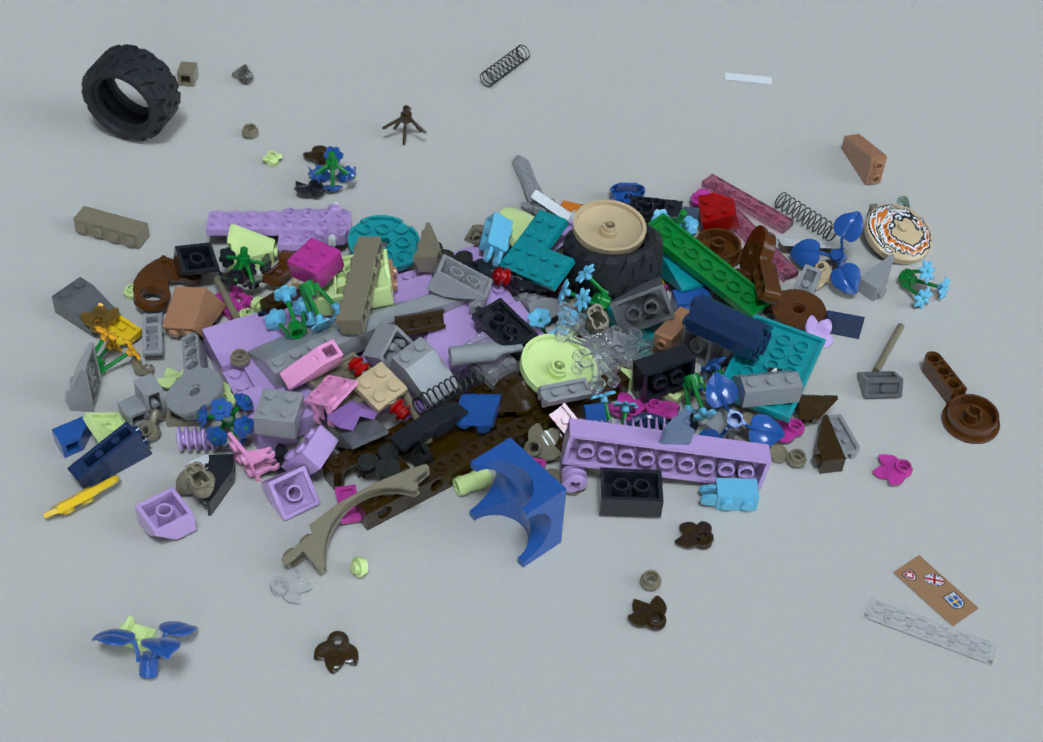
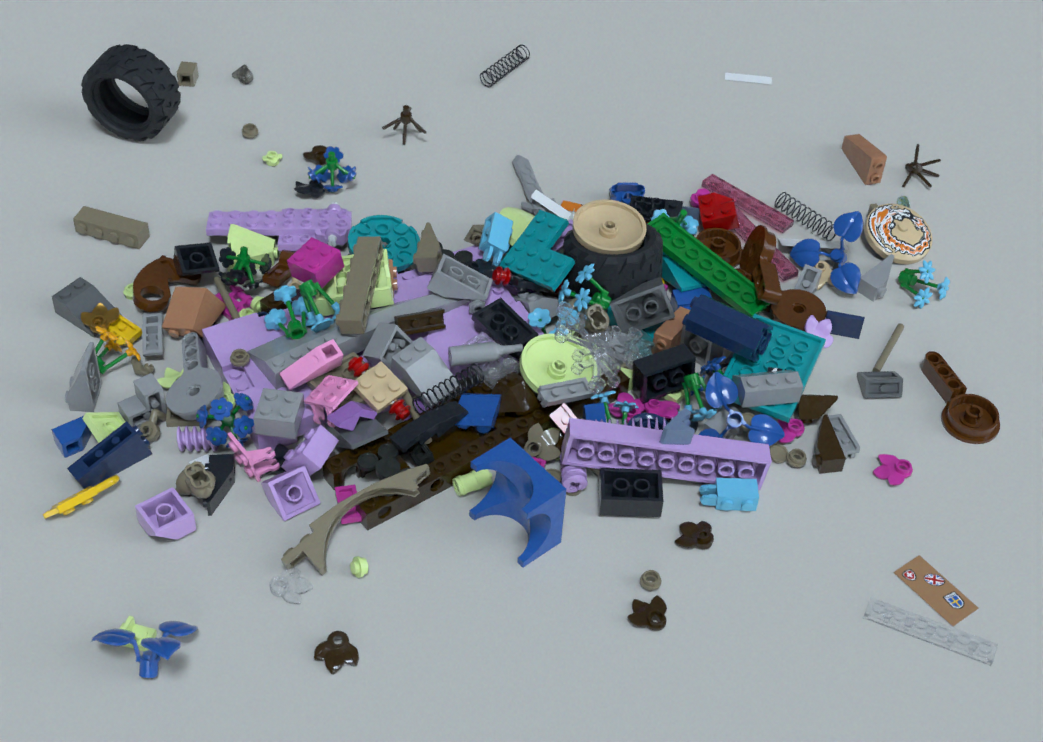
none -> dark brown plant [902,144,941,188]

